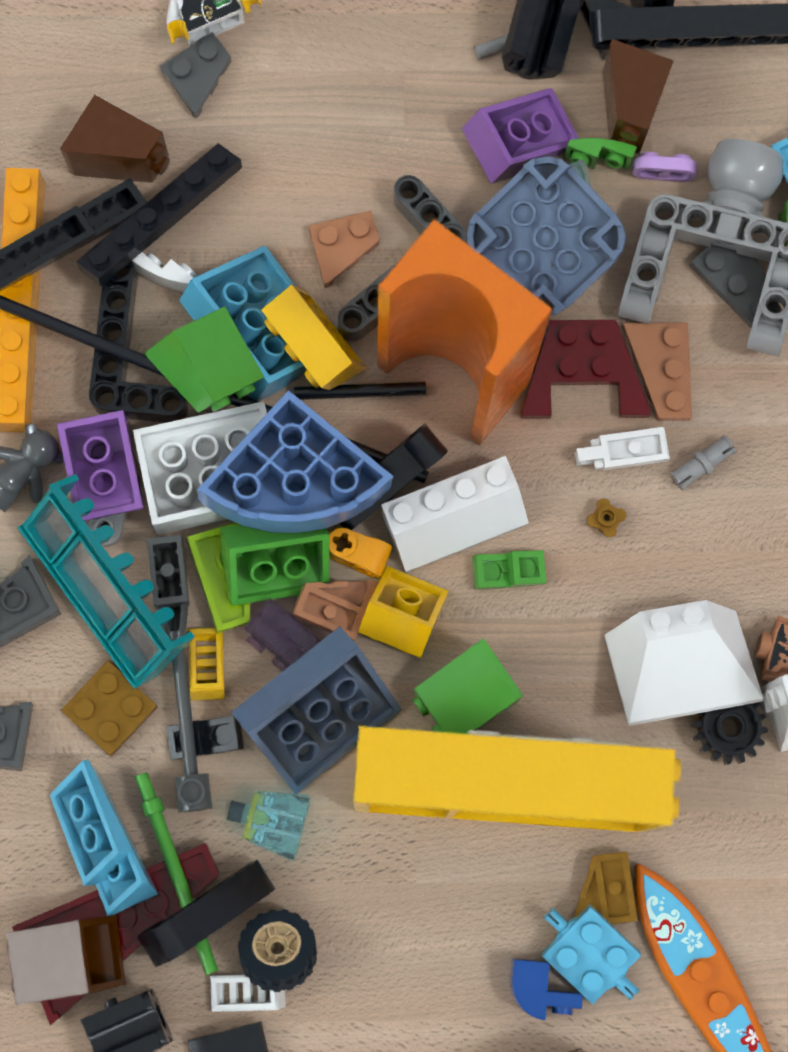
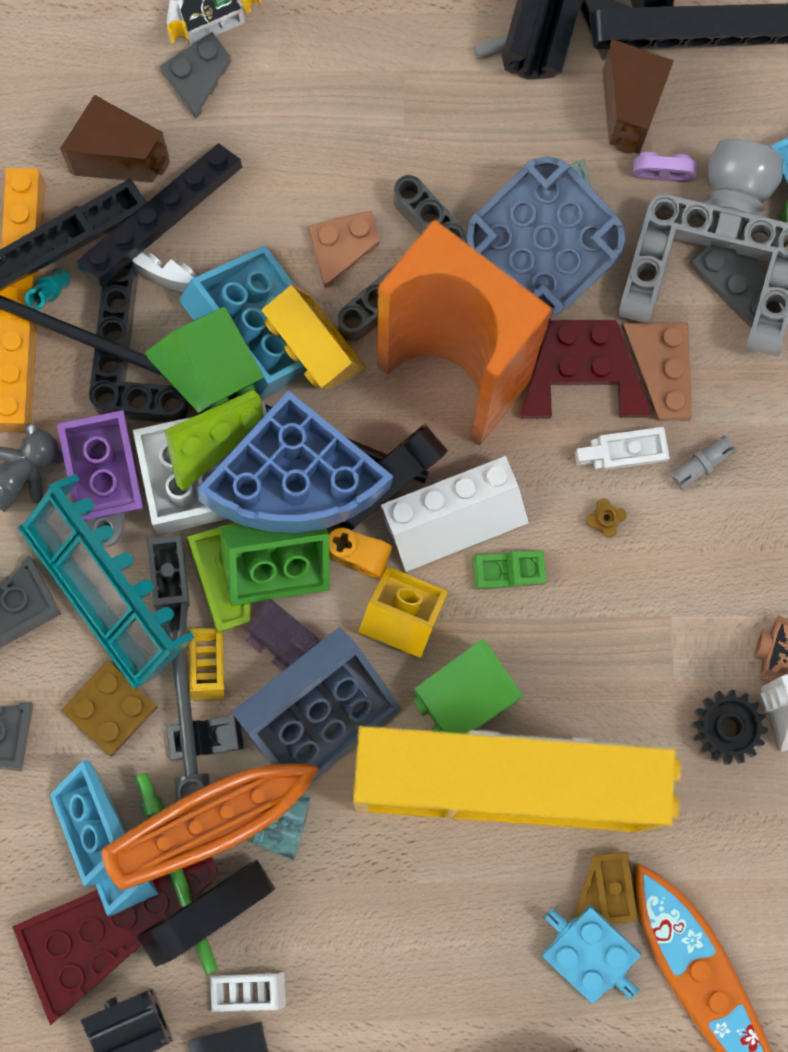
slope [7,915,126,1005] -> none
black wheel [238,909,317,992] -> none
nougat wing [291,580,378,641] -> none
black bar [294,382,426,400] -> none
medium lavender slope [462,88,579,184] -> none
blue brick [510,959,583,1020] -> none
bright green slope [564,138,637,170] -> none
white slope [605,600,763,726] -> none
none -> teal pin [25,268,71,310]
none -> orange piece [101,763,318,890]
none -> lime wing [164,390,264,491]

